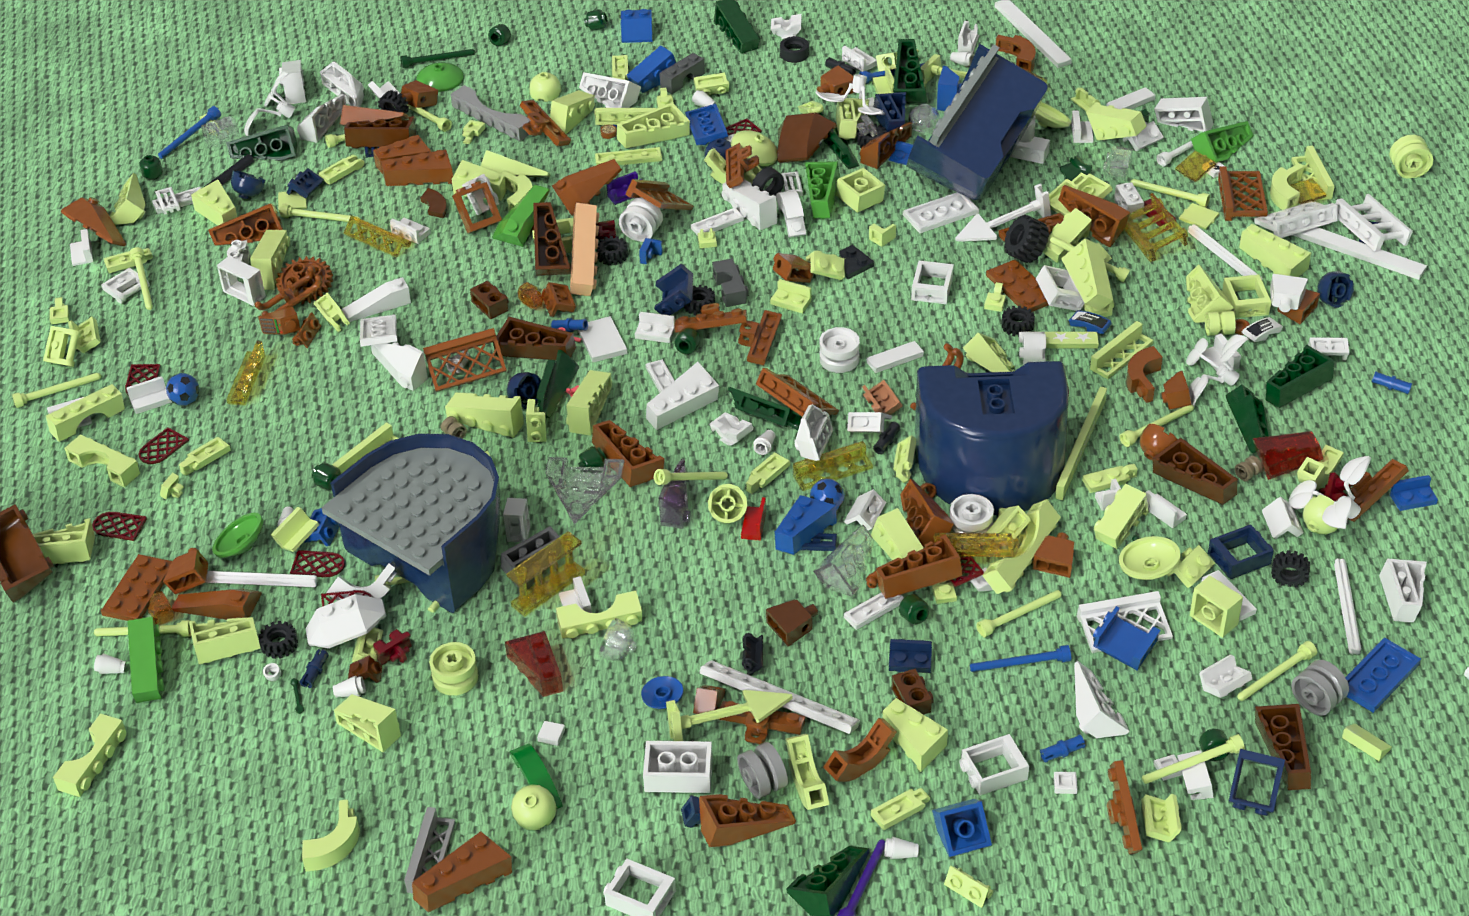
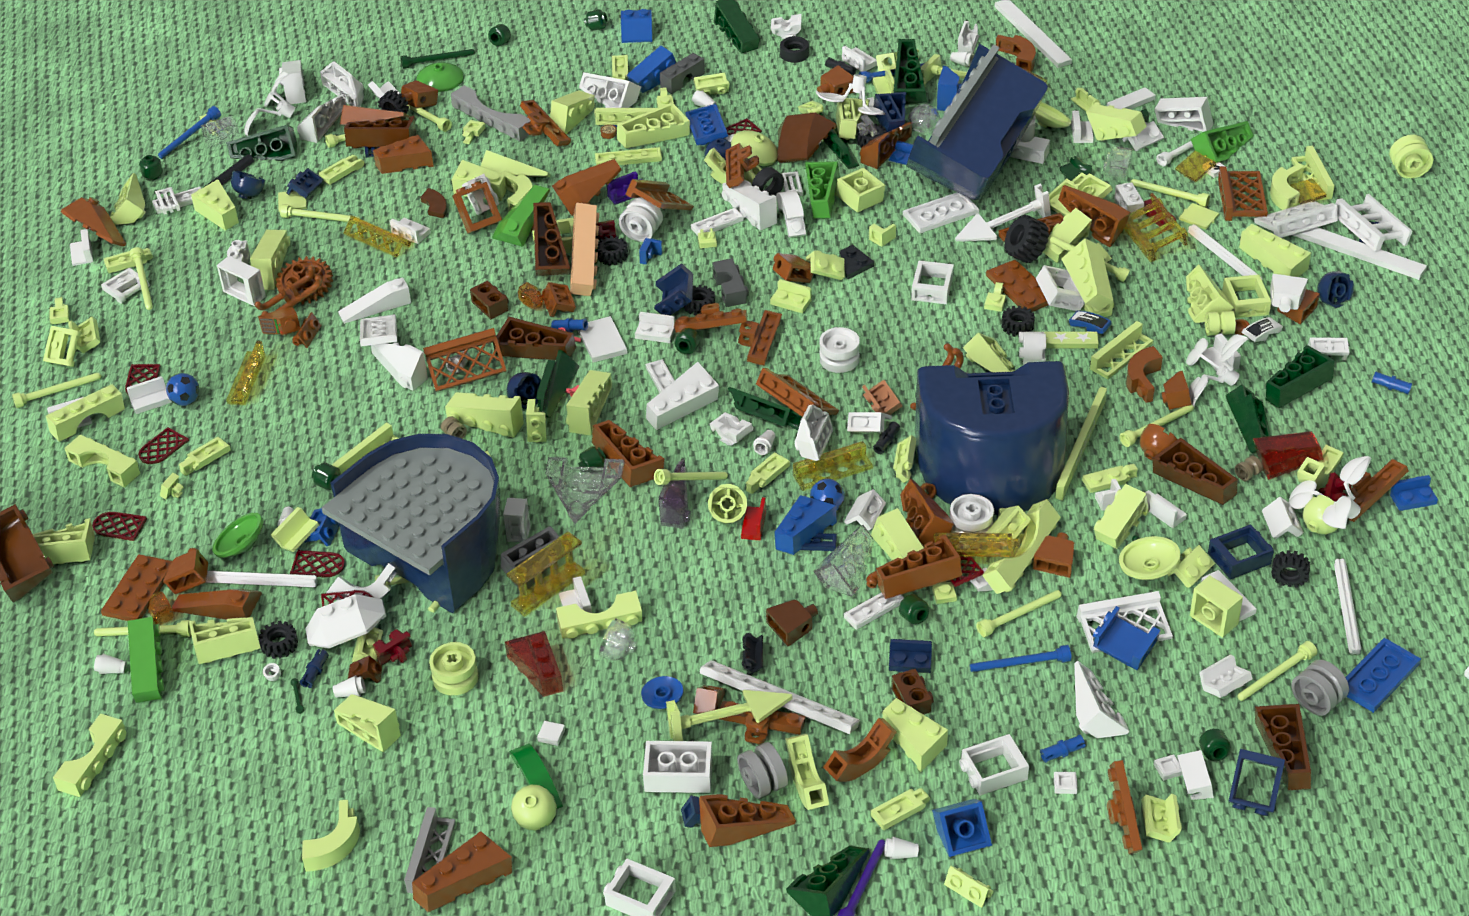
dark orange wedge [208,203,283,246] -> none
yellowish green hinge [313,293,350,332] -> none
dark orange wedge [381,149,453,186] -> none
yellowish green cylinder [529,72,561,102] -> none
white tile [867,341,924,373] -> none
yellowish green piece [1142,734,1245,784] -> none
yellowish green slope [1342,724,1392,761] -> none
white wedge [1379,559,1427,623] -> none

